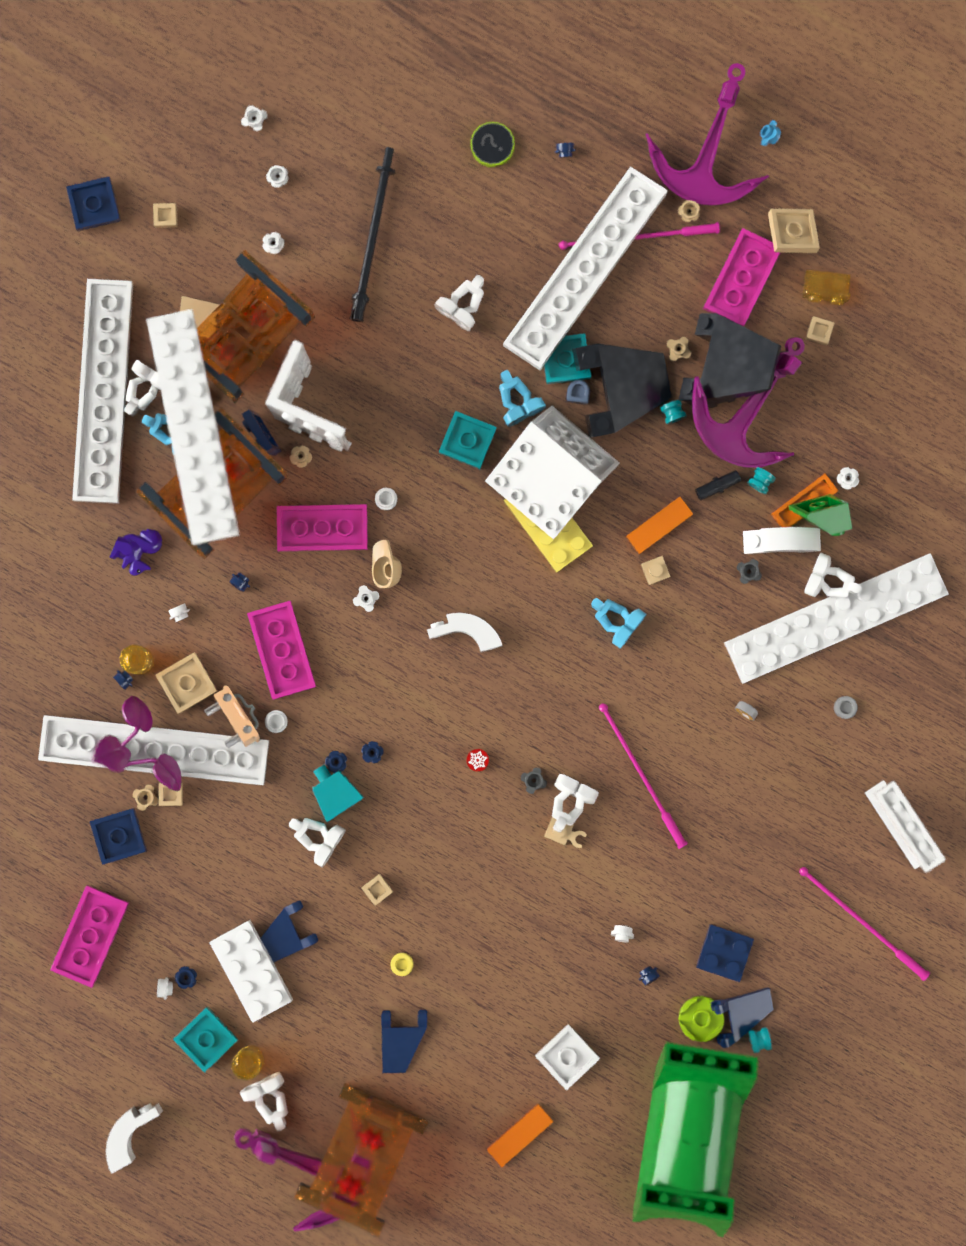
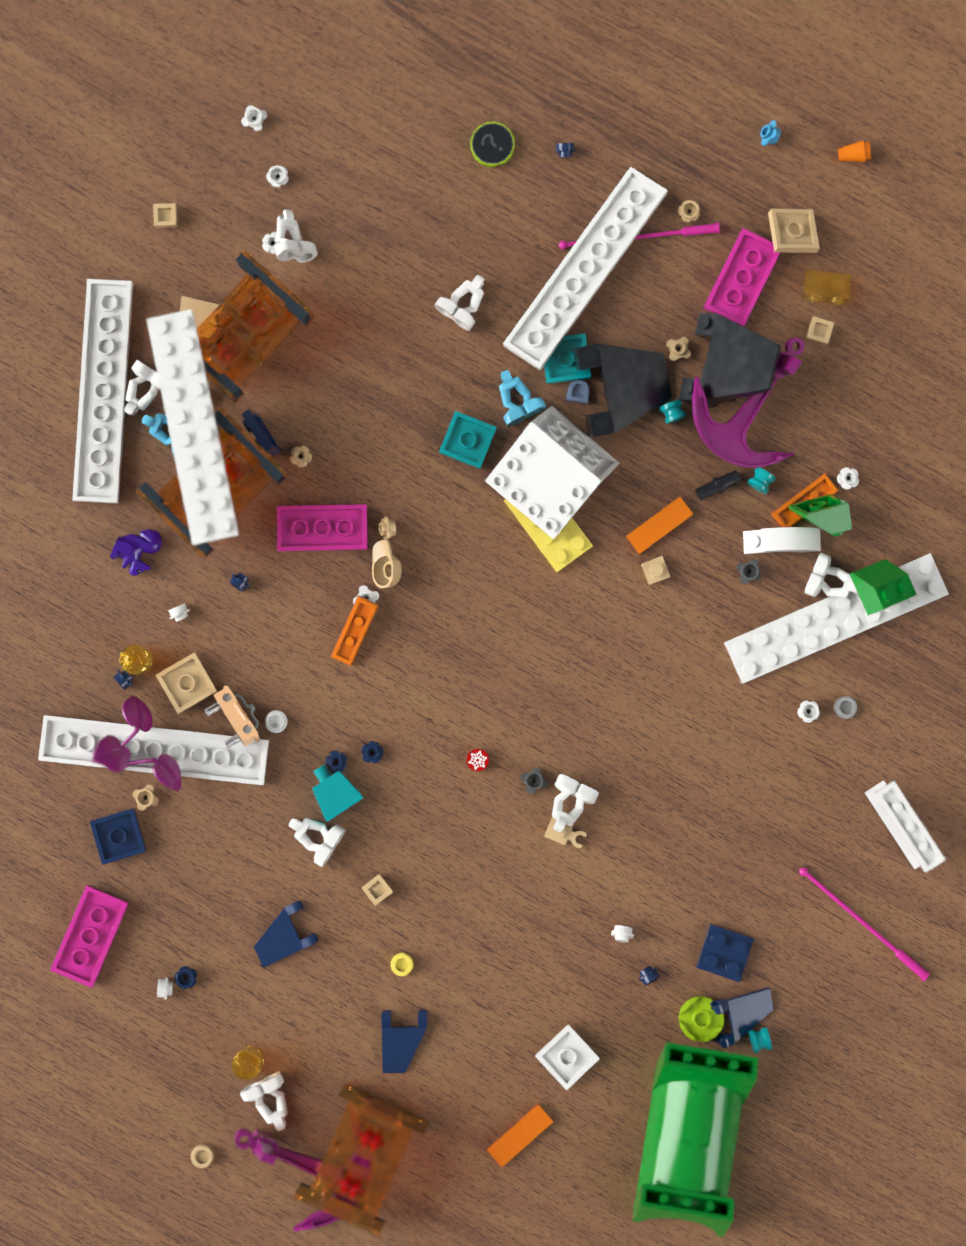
dark blue plate [66,176,121,231] -> none
white arch [106,1103,163,1174] -> none
tan plate [159,783,183,806] -> none
teal plate [173,1006,239,1073] -> none
white plate [209,920,293,1023] -> none
dark pink plate [247,601,316,700] -> none
white bracket [265,340,352,452] -> none
black bar [349,147,395,322] -> none
white plate [375,488,397,510] -> none
white arch [427,613,502,652] -> none
medium azure piece [591,598,647,649] -> none
dark pink piece [599,703,688,849] -> none
magenta piece [645,63,769,205] -> none
light grey tile [735,701,758,721] -> none
none -> tan tile [191,1143,215,1168]
none -> white piece [275,209,318,263]
none -> orange tile [331,595,379,666]
none -> tan plate [379,516,396,540]
none -> white plate [797,700,820,723]
none -> orange cone [838,140,871,162]
none -> green slope [850,559,917,615]

